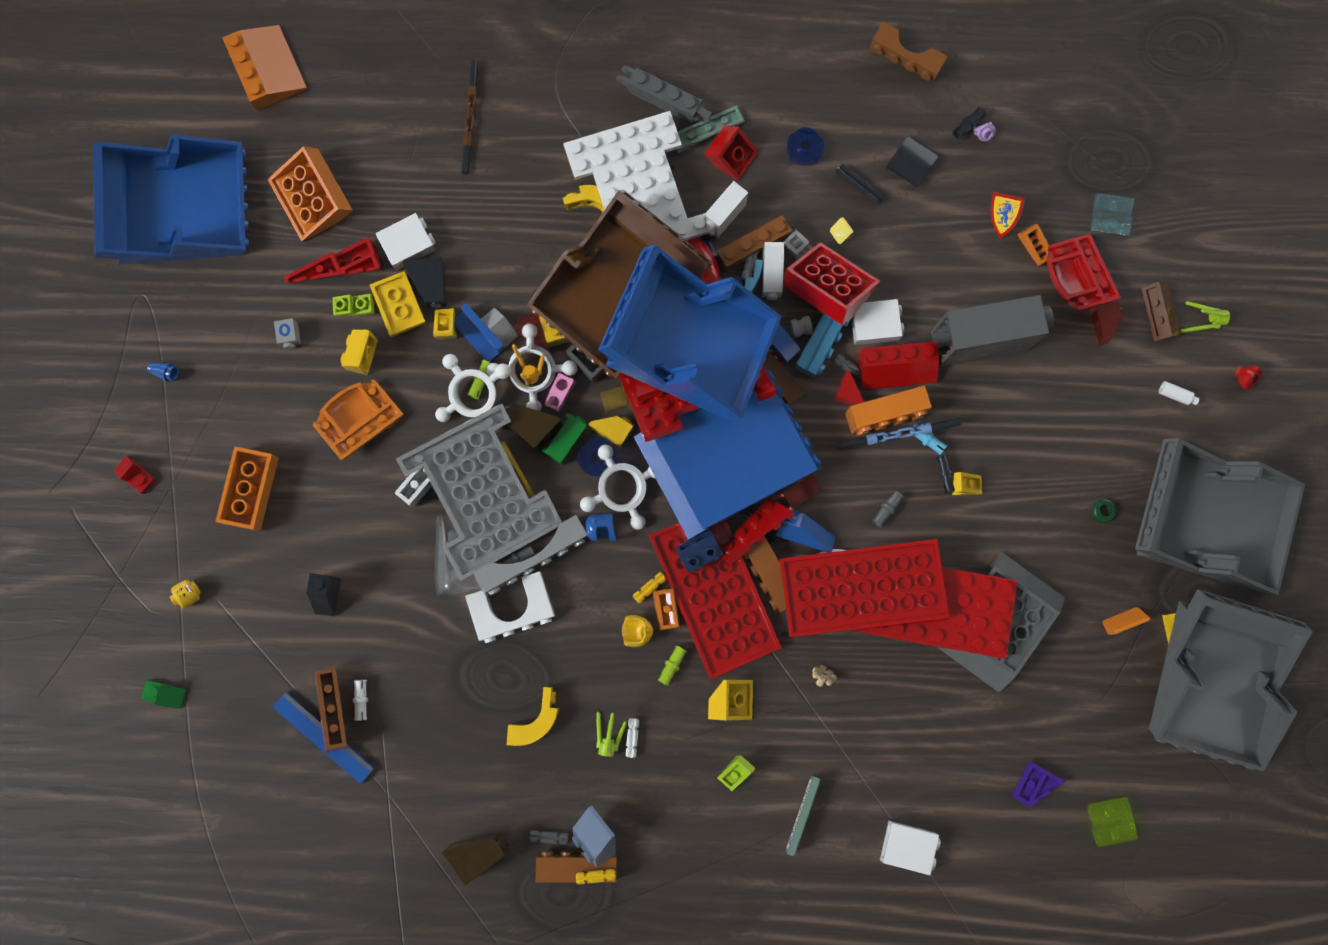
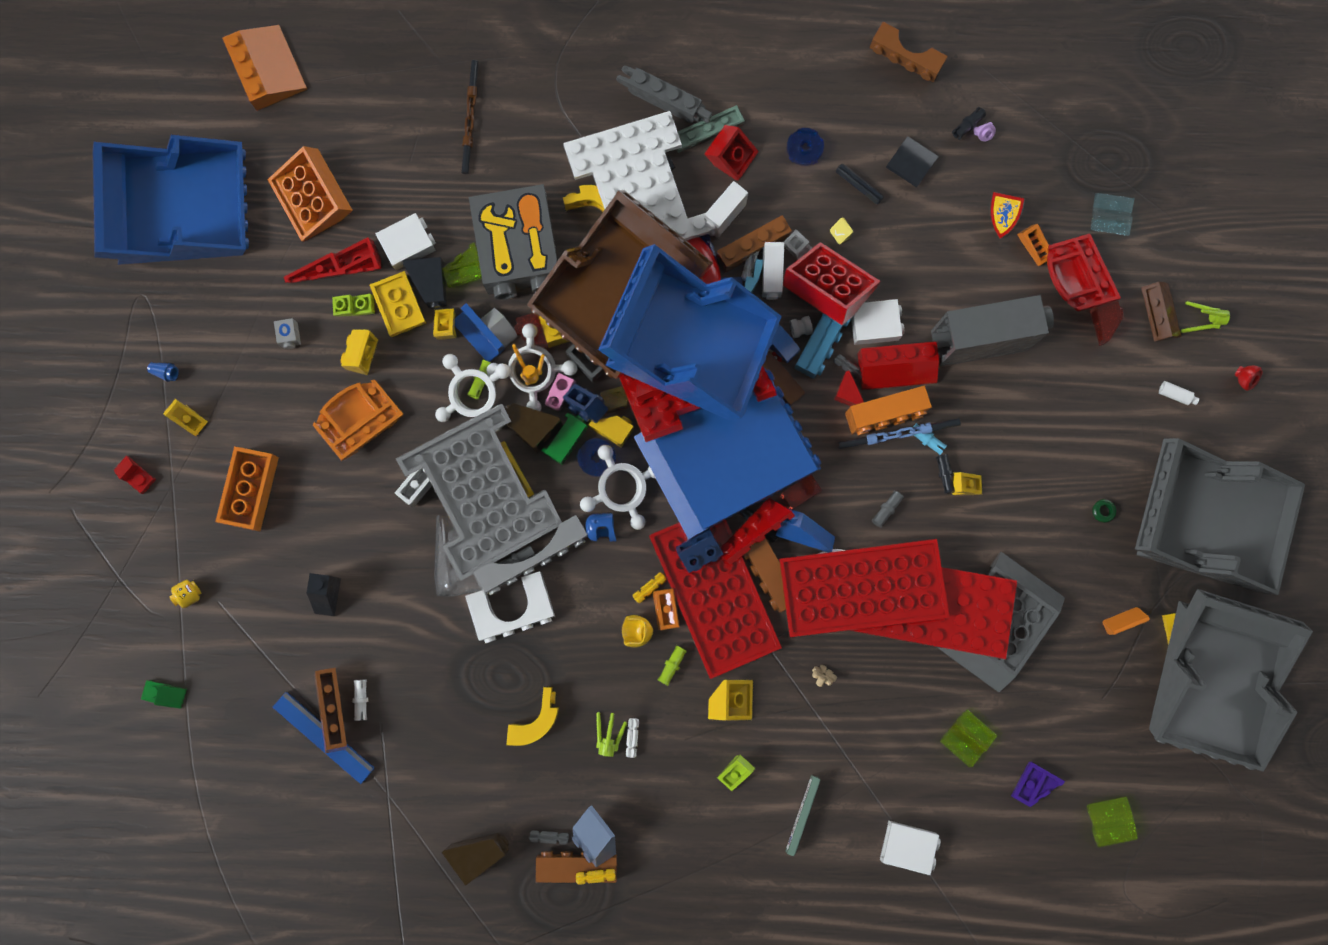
none -> yellow slope [163,399,208,436]
none -> clear neon green wing [443,243,482,288]
none -> dark grey brick [469,184,558,300]
none -> dark blue brick [562,383,608,423]
none -> clear neon green slope [940,710,997,768]

